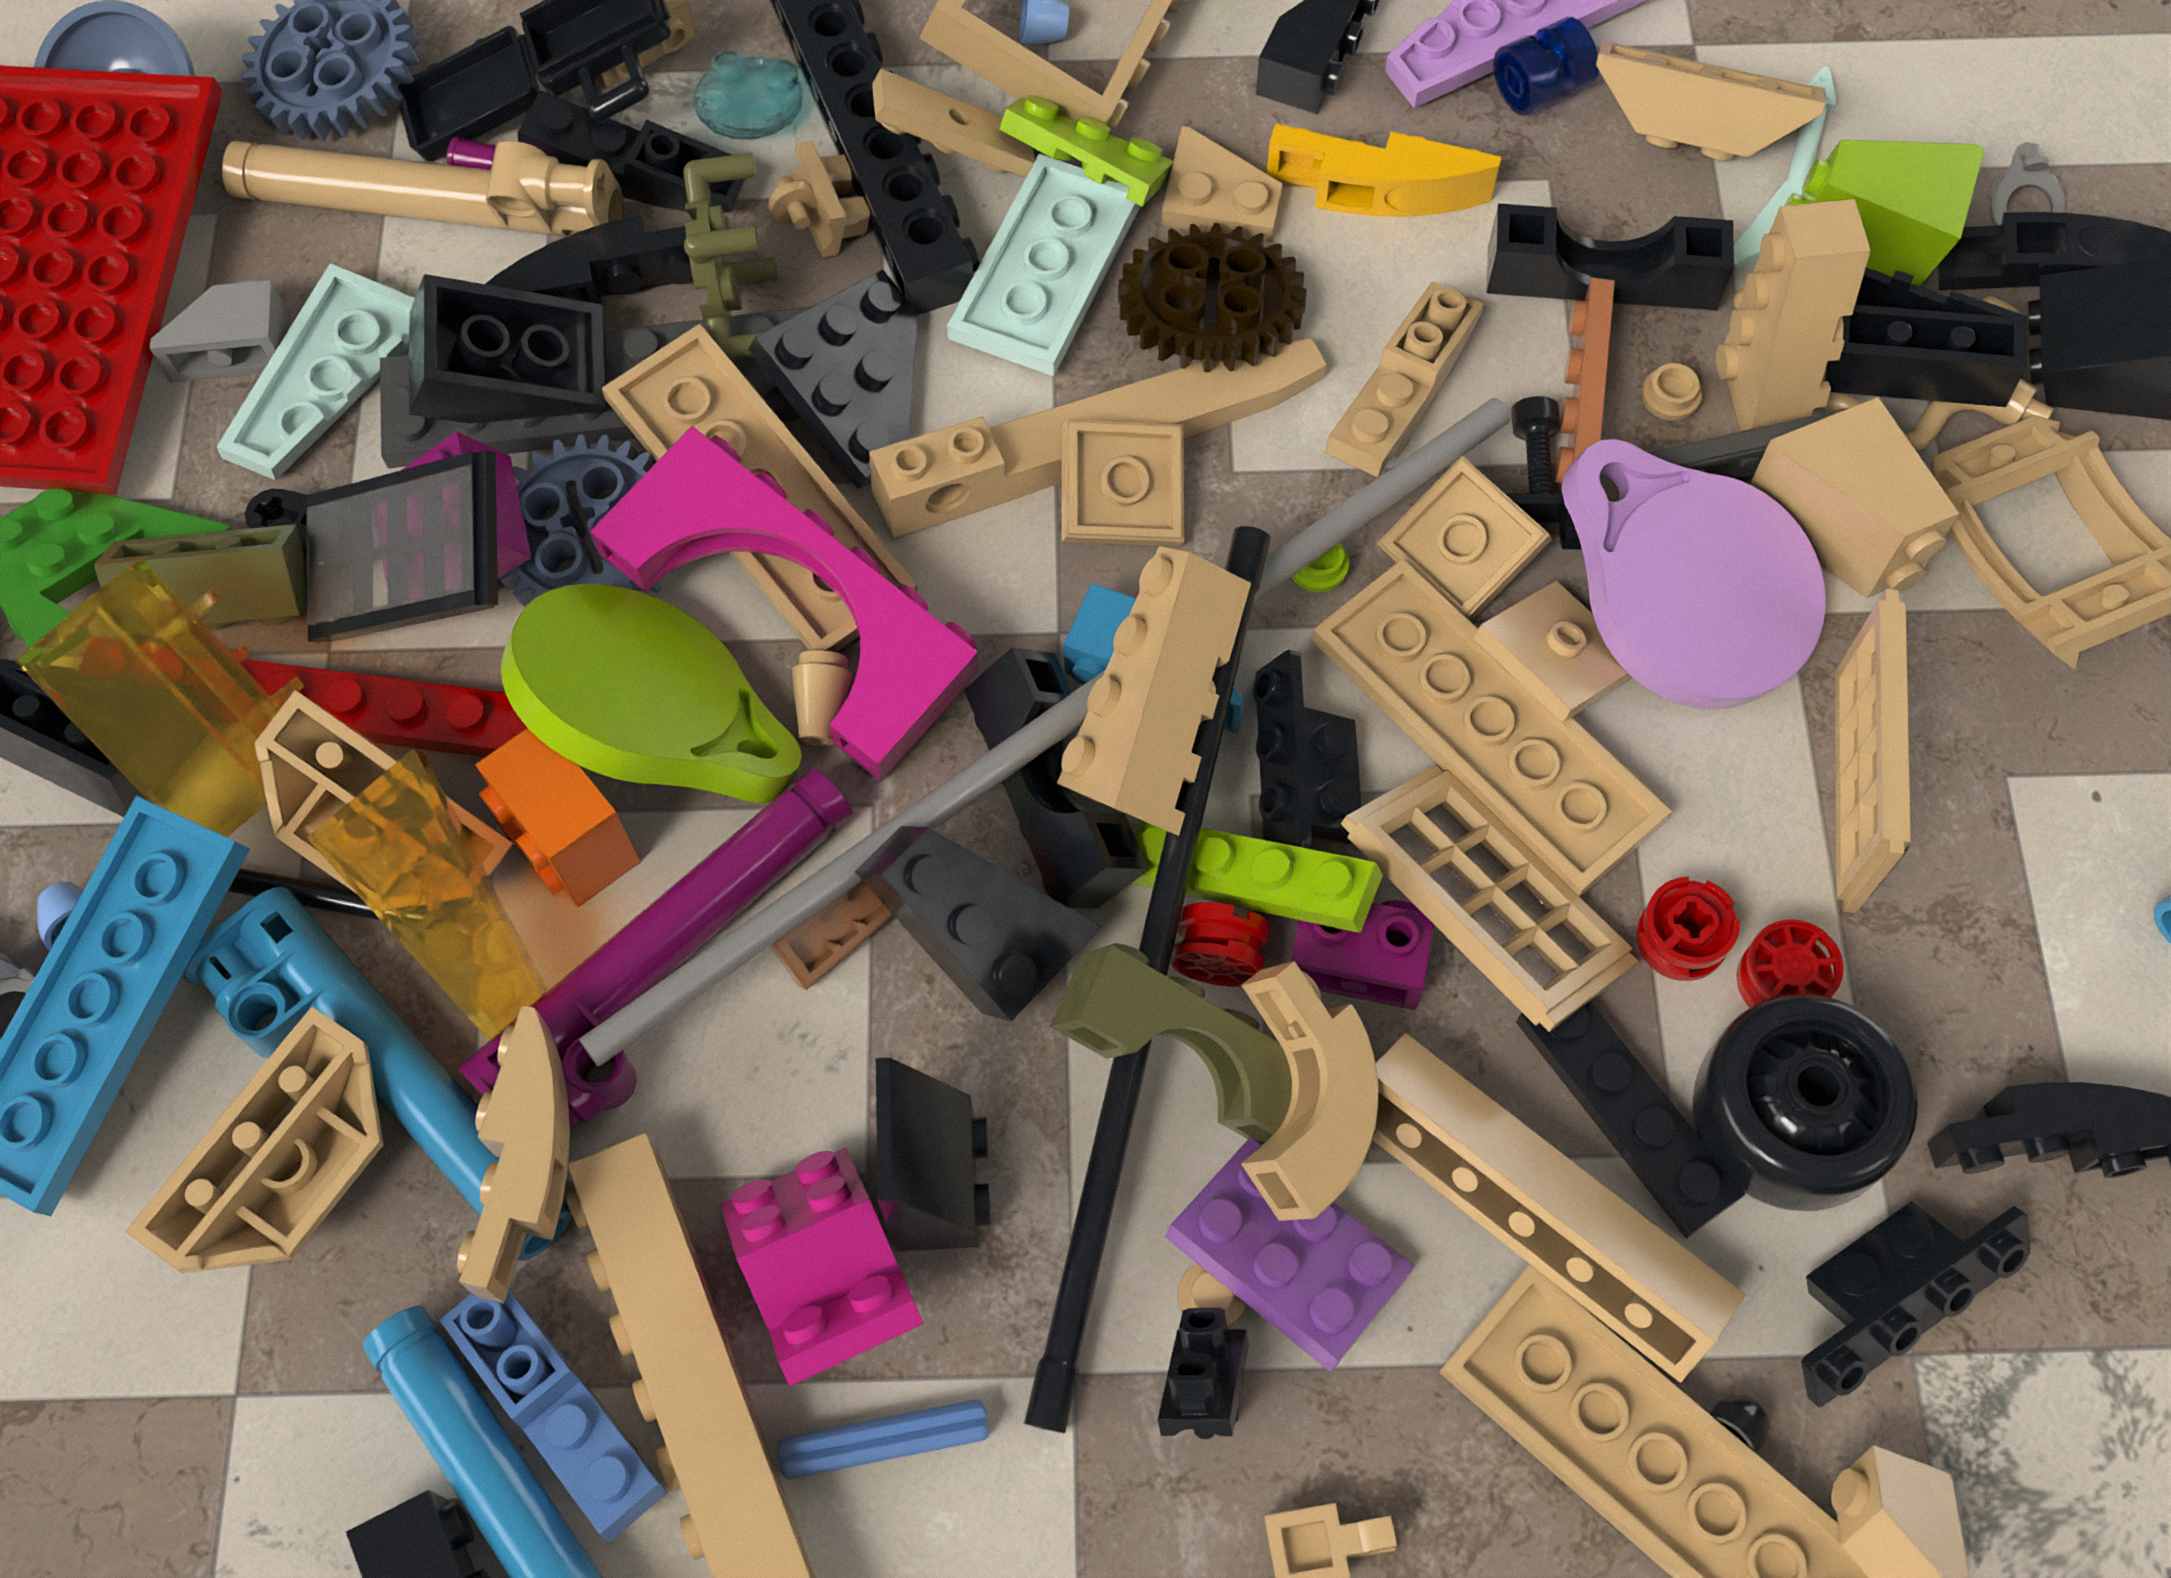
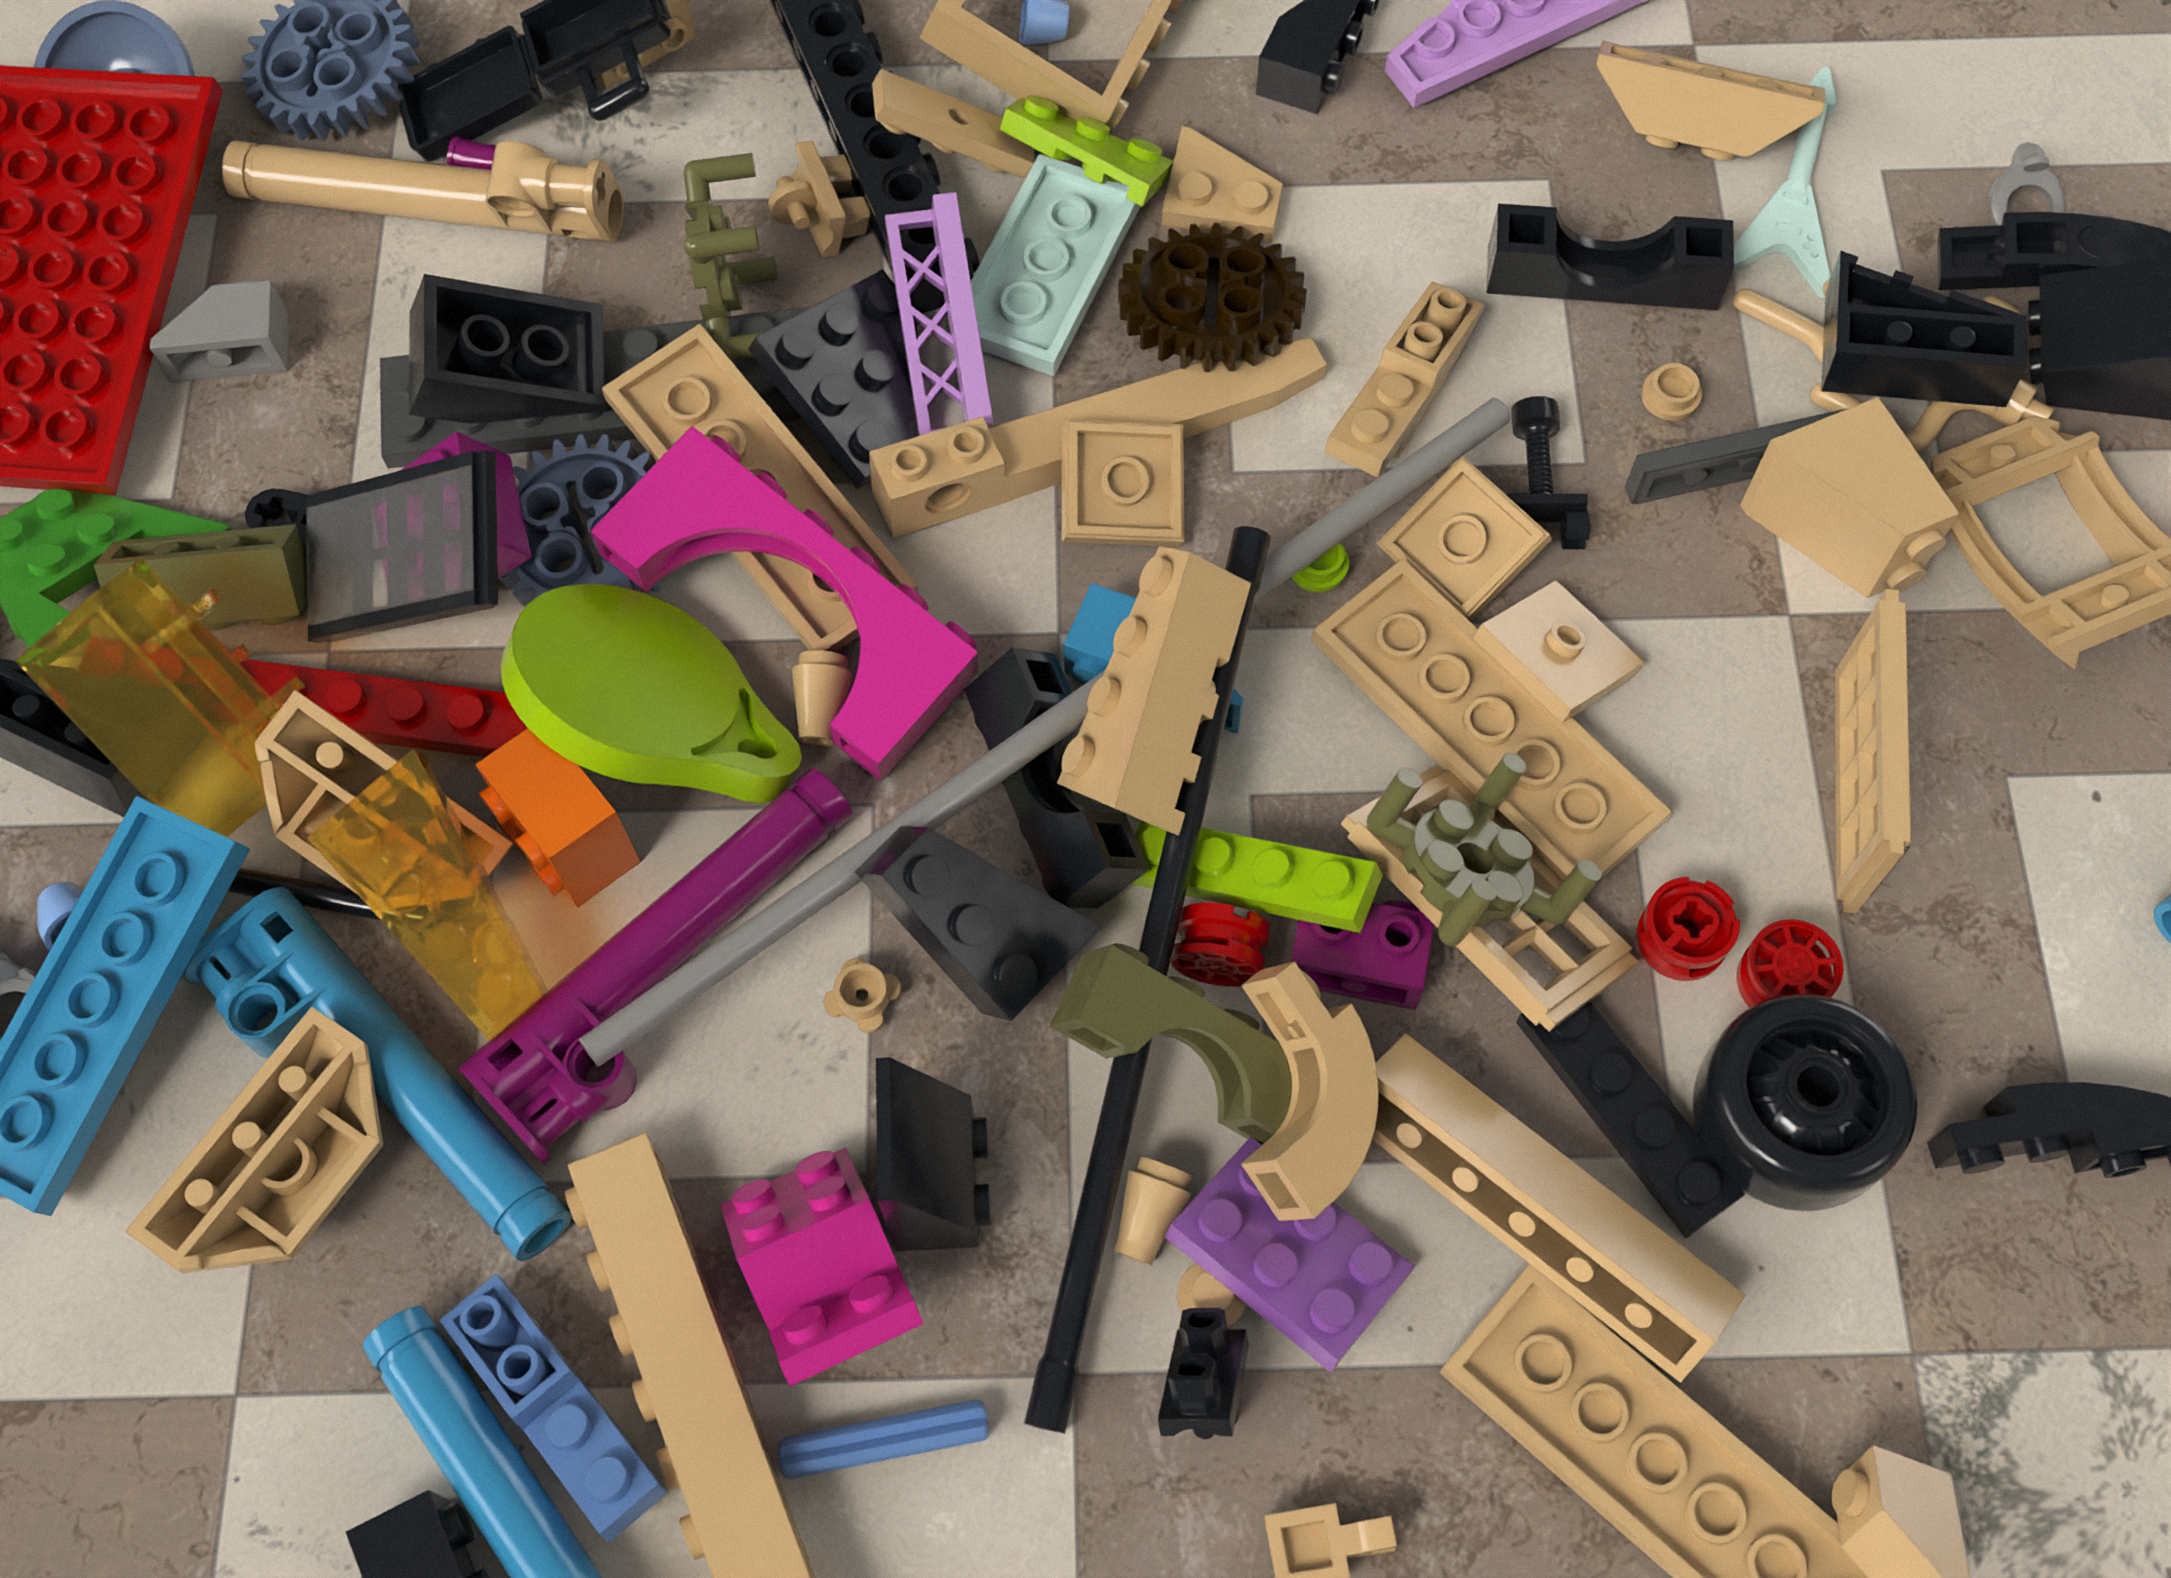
light aqua wing [217,263,415,480] -> none
tan slope [457,1005,570,1303] -> none
black slope [485,215,693,315] -> none
black slope [517,90,747,212] -> none
clear light blue dish [693,50,803,140] -> none
medium nougat plate [769,881,894,990] -> none
black bracket [1253,650,1362,850] -> none
yellow slope [1267,123,1502,217] -> none
clear blue wheel [1493,17,1599,116] -> none
nougat plate [1554,278,1615,483] -> none
lavender piece [1561,439,1826,709] -> none
black hinge [1709,1395,1770,1453] -> none
tan wedge [1716,199,1871,432] -> none
lime slope [1784,139,1985,286] -> none
black bracket [1801,1201,2030,1408] -> none
none -> tan plate [823,958,901,1033]
none -> lavender fence [885,192,993,436]
none -> tan cone [1113,1157,1192,1266]
none -> olive plate [1367,753,1602,946]

